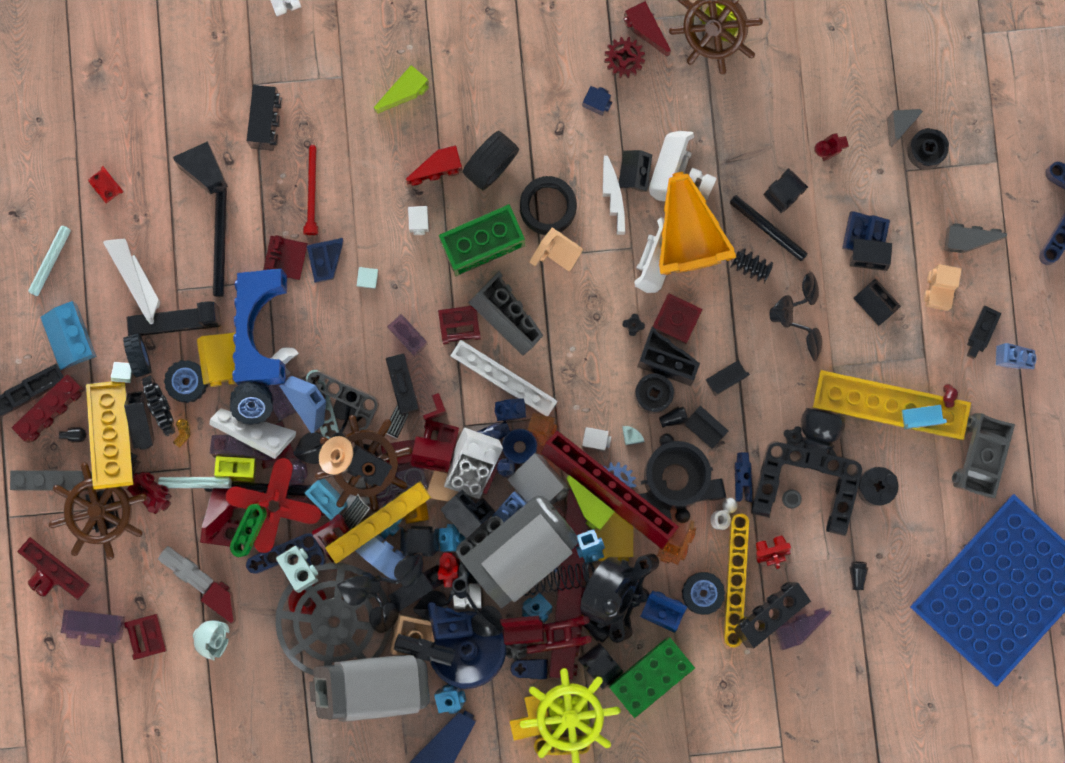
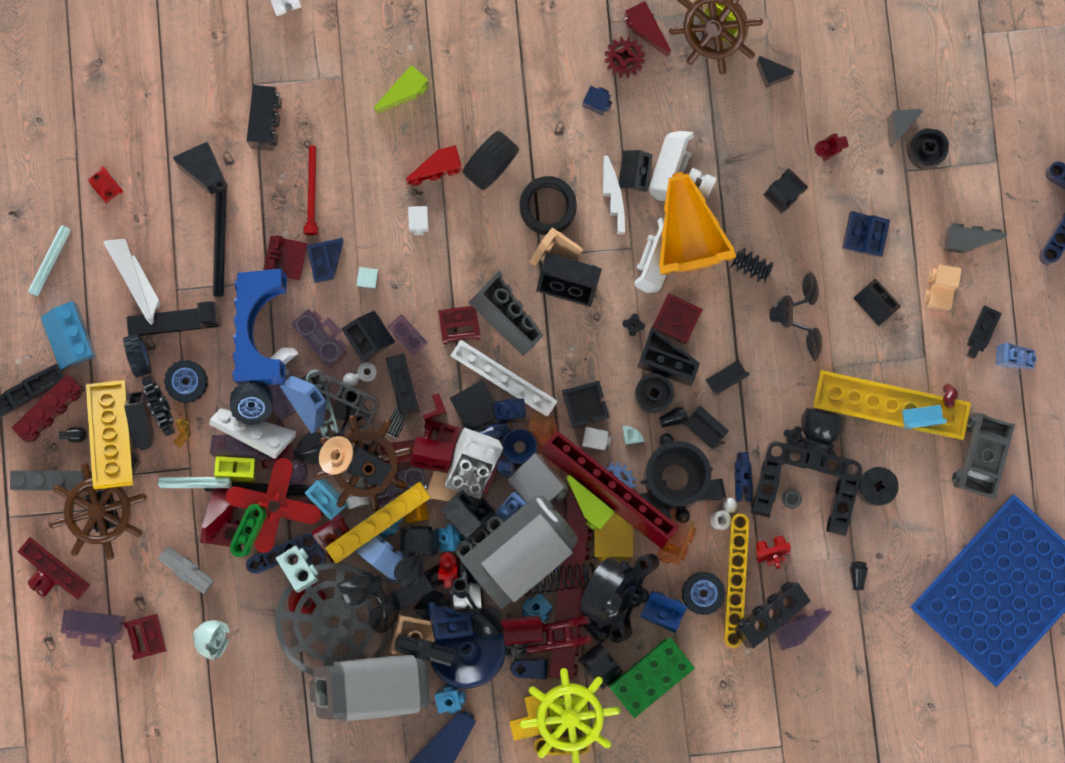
light aqua tile [111,362,133,383] -> none
dark red brick [126,472,172,515] -> none
yellow brick [197,333,236,387] -> none
dark red slope [200,581,236,624] -> none
sticker [342,494,370,530] -> none
green brick [439,204,525,277] -> none
dark azure brick [576,529,605,563] -> none
black axle [730,195,808,261] -> none
black panel [850,238,892,271] -> none
none -> clear purple piece [291,309,348,369]
none -> black slope [341,310,395,363]
none -> white plate [343,362,377,387]
none -> black slope [450,380,497,431]
none -> black brick [536,253,602,307]
none -> black piece [562,380,610,429]
none -> black slope [756,56,795,88]

